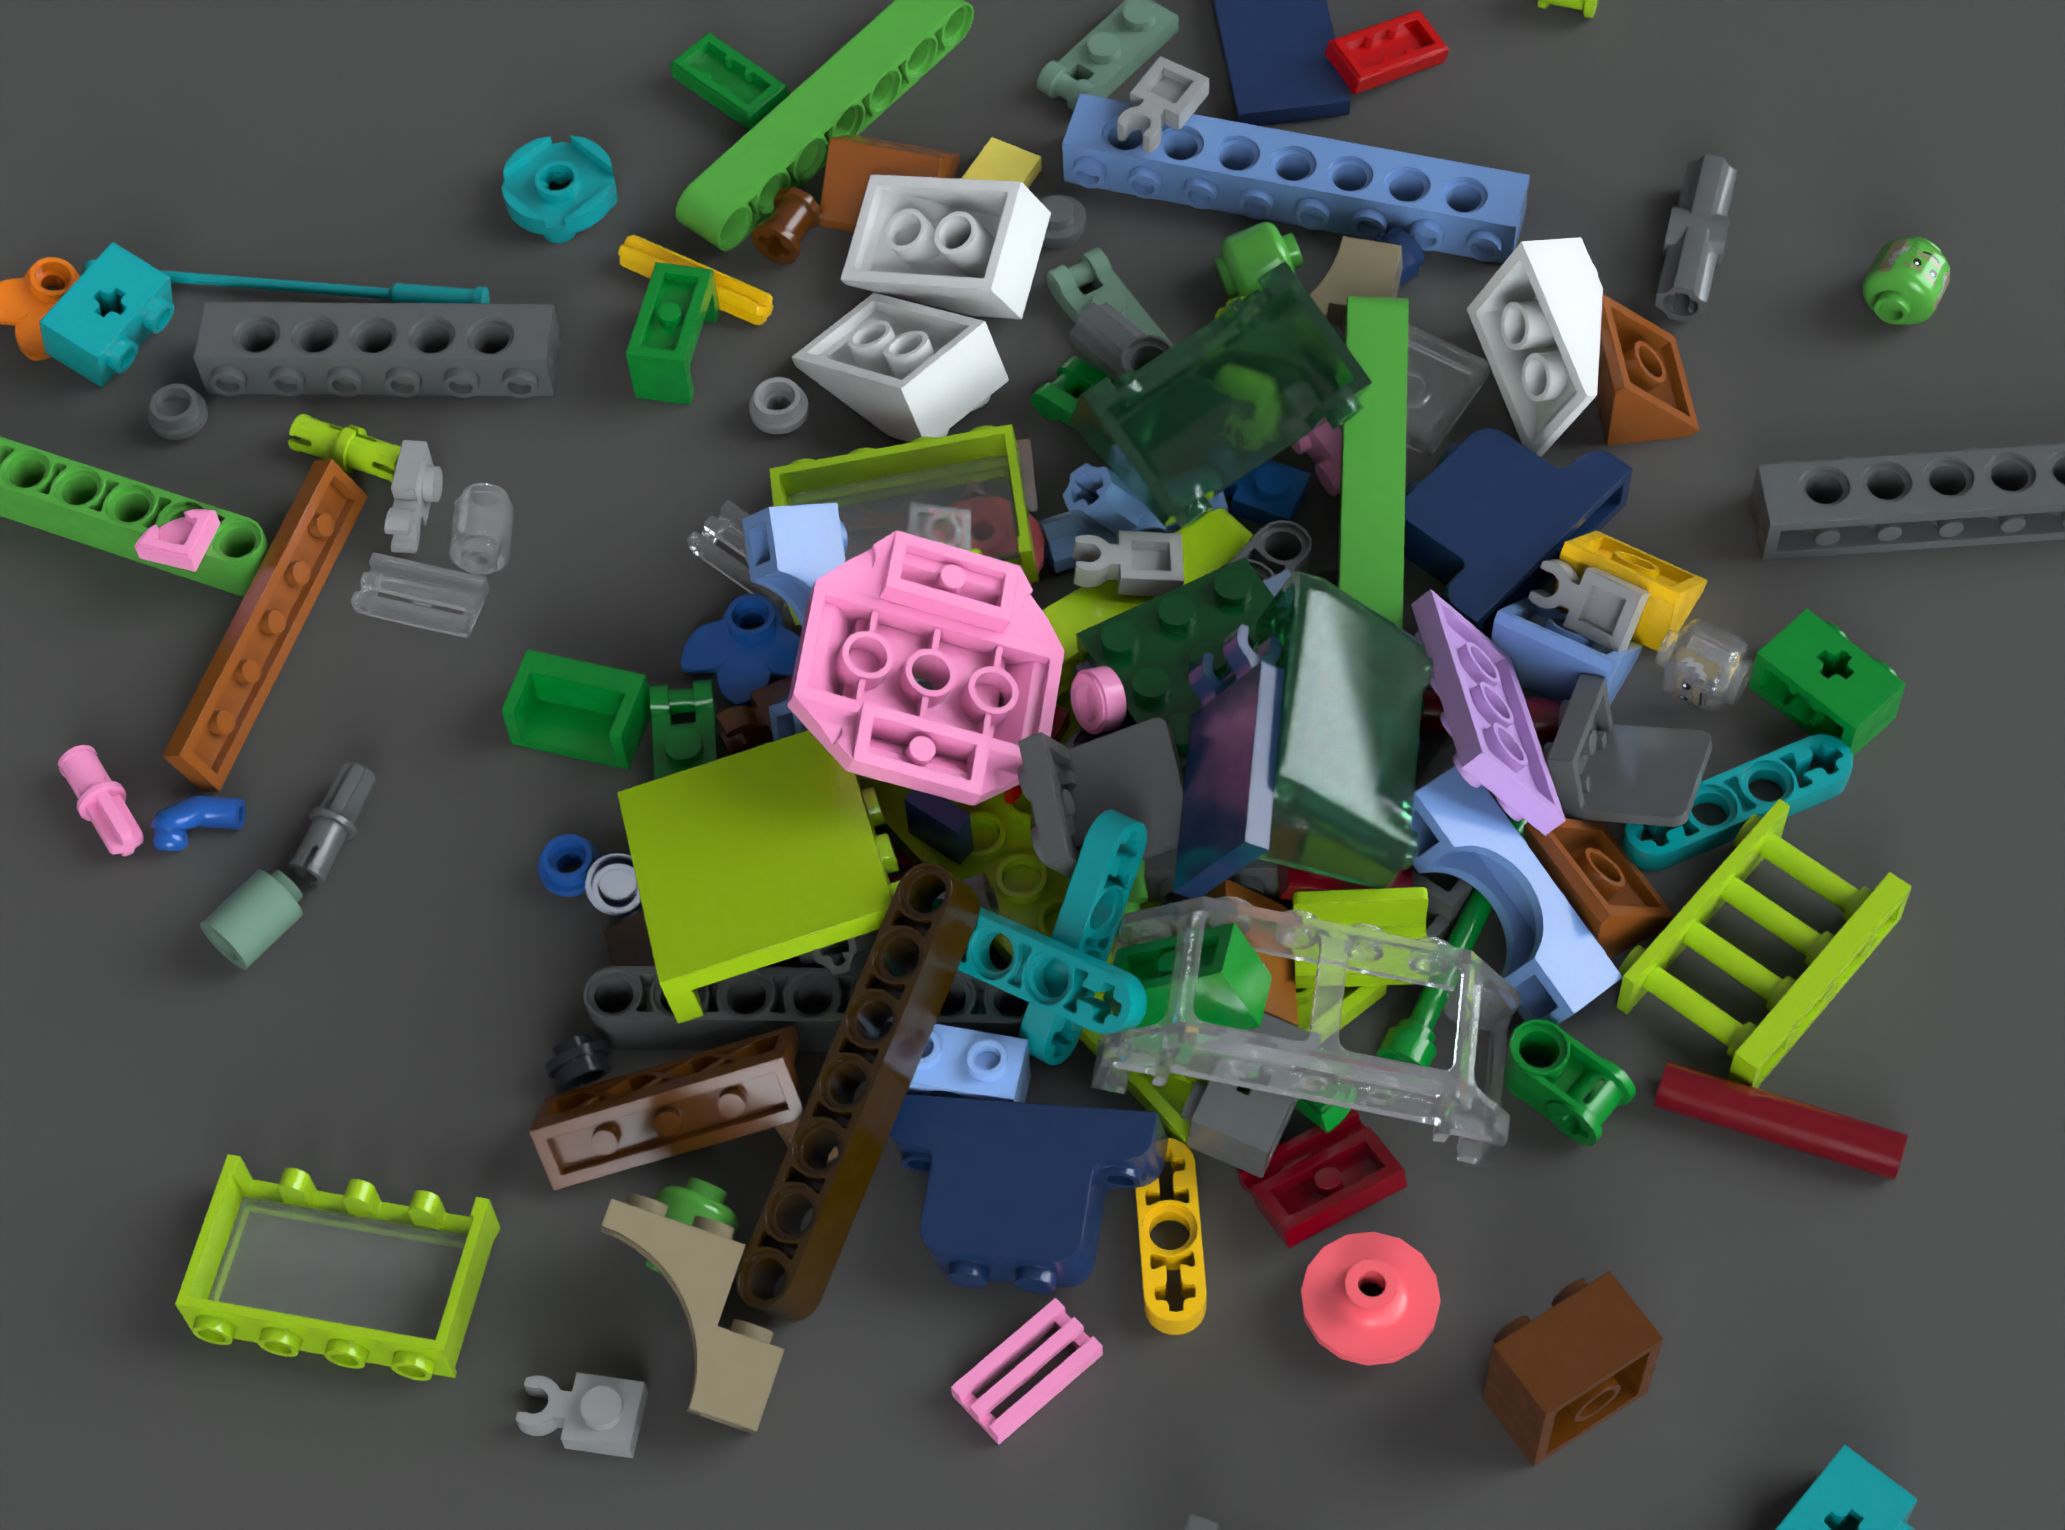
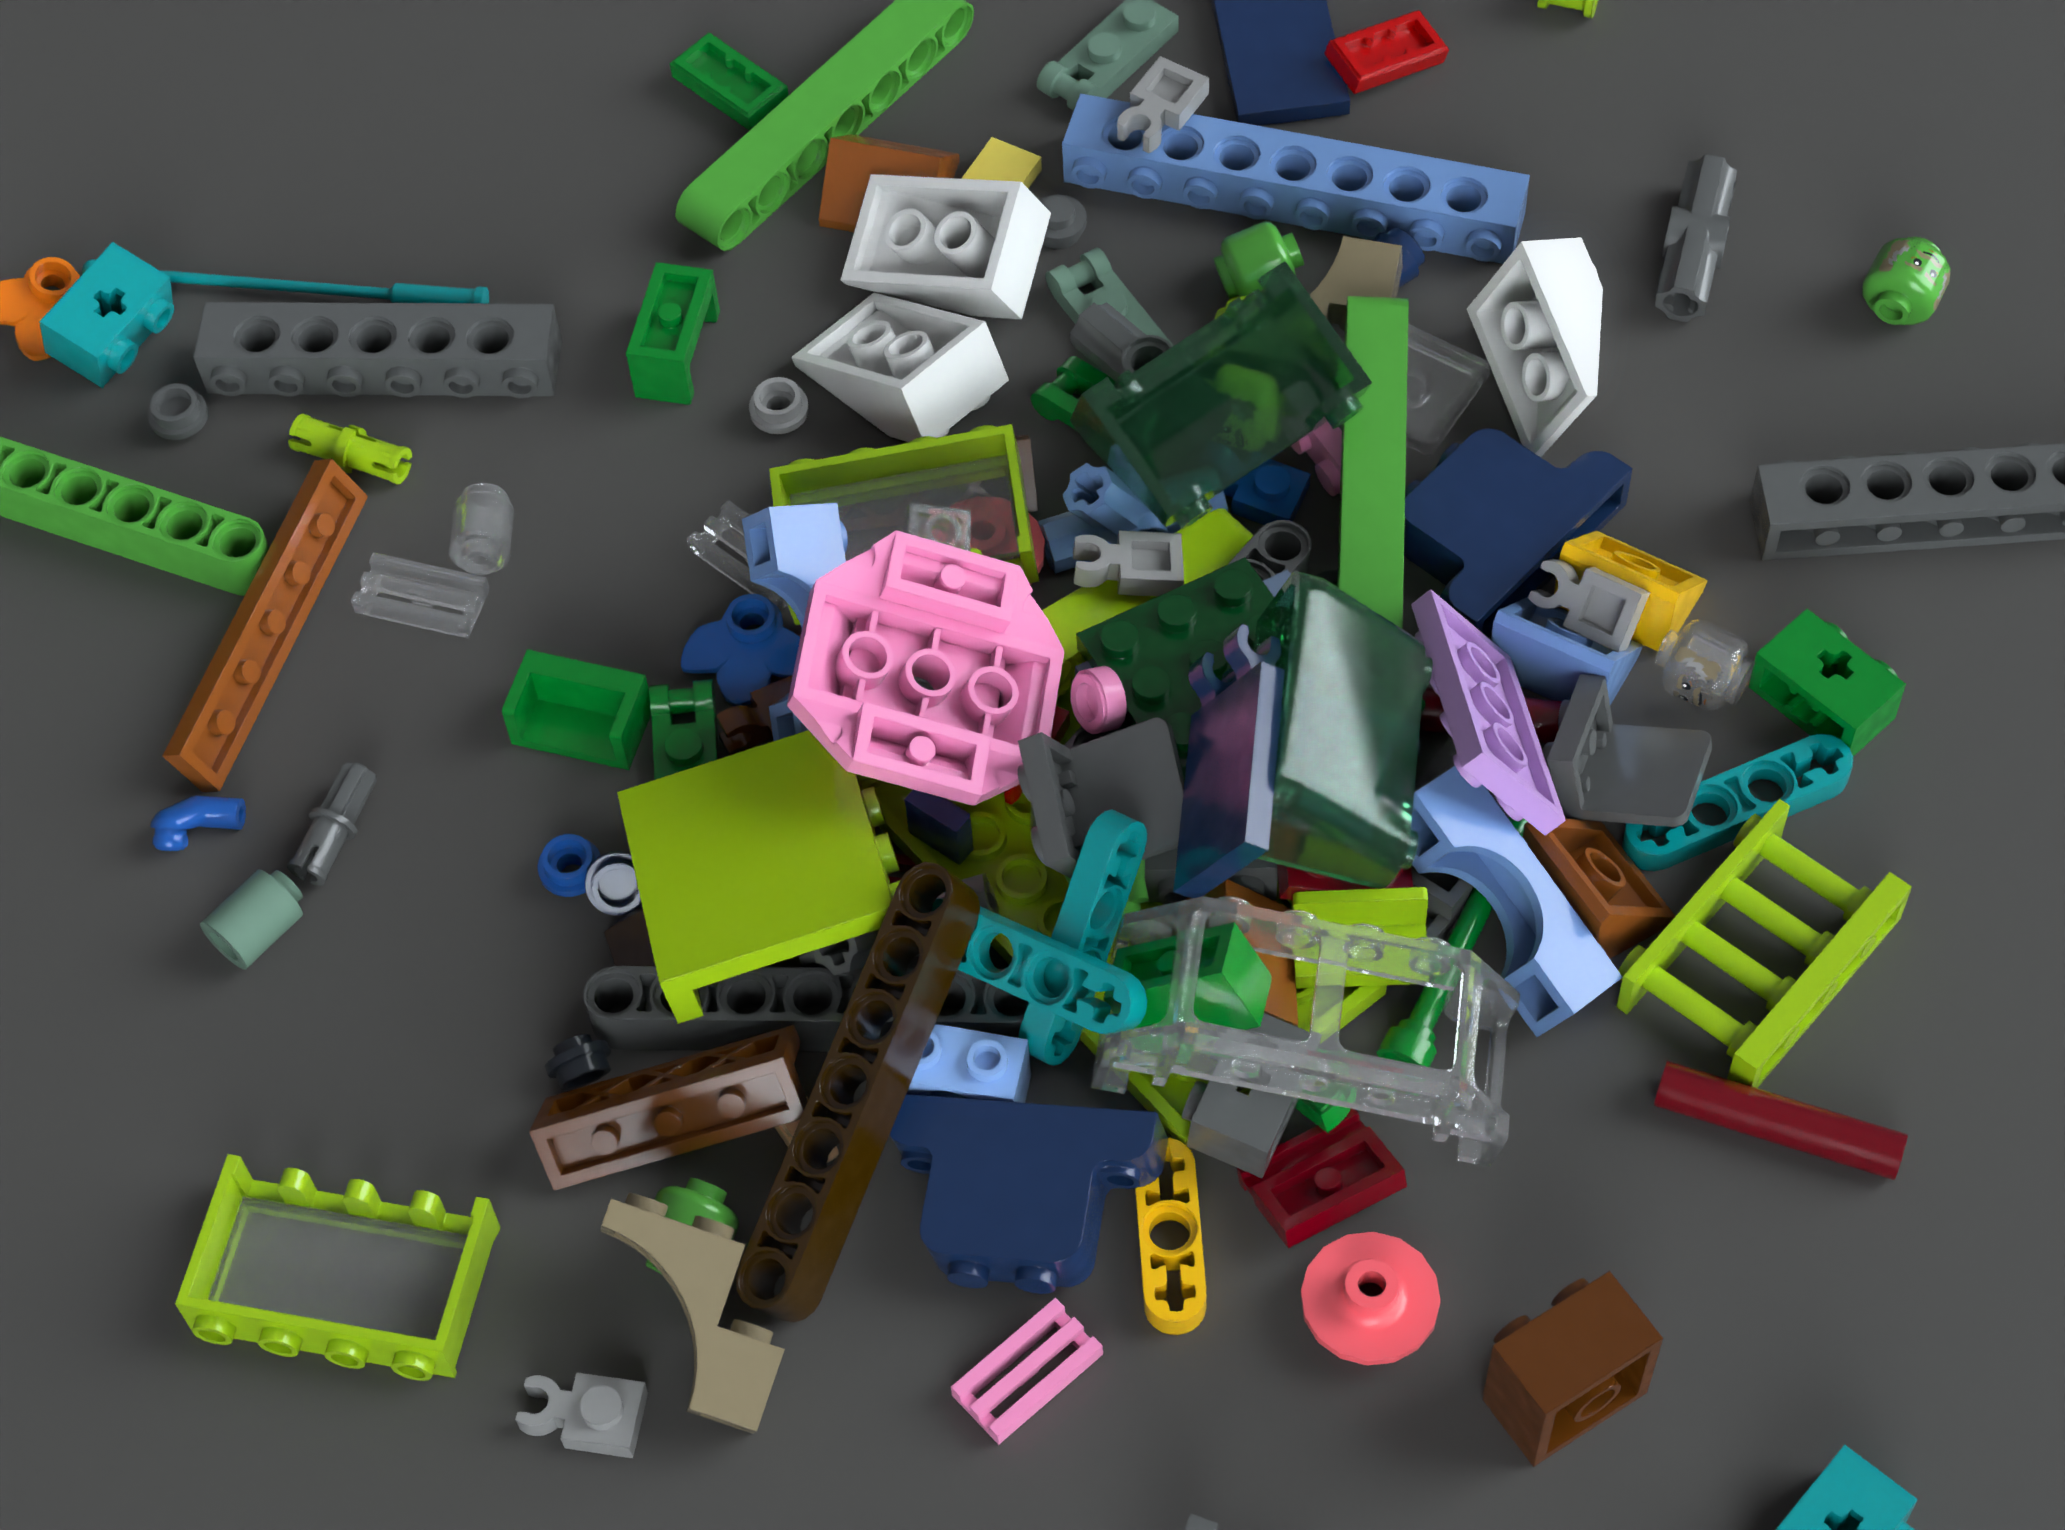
bright pink axle [58,745,144,857] -> none
bright pink tile [134,509,220,572] -> none
light grey plate [384,440,443,554] -> none
teal plate [502,135,618,244] -> none
yellow axle [618,235,774,326] -> none
reddish brown bush [751,187,823,264] -> none
green piece [1502,1019,1636,1146] -> none
dark orange slope [1595,294,1700,446] -> none

